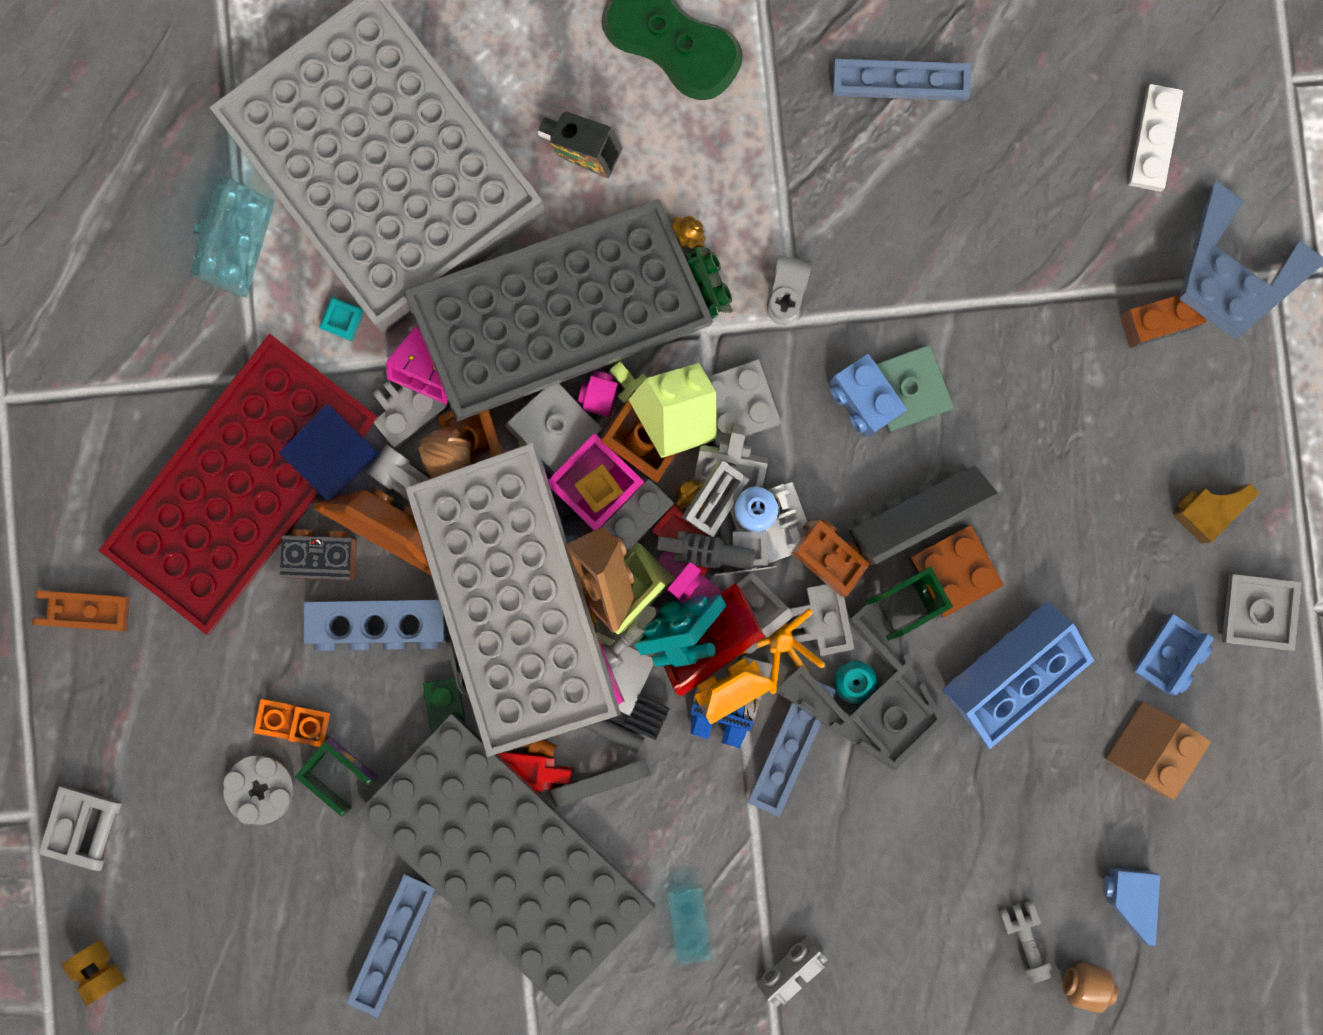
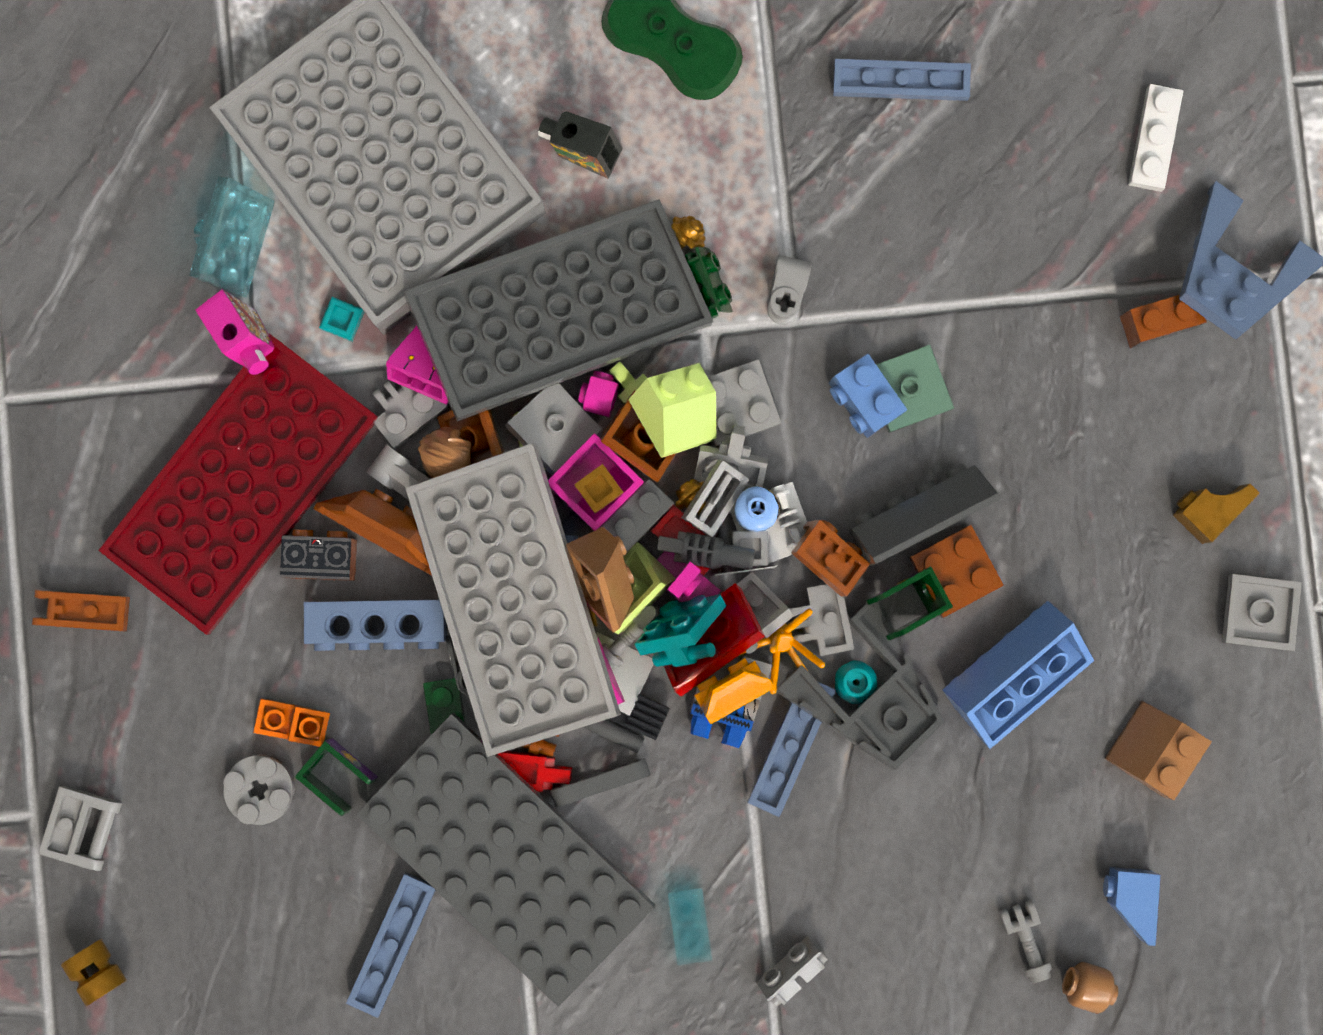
clear blue tile [279,404,378,500] -> none
medium blue bracket [1133,614,1214,696] -> none
none -> dark pink torso [195,289,274,375]

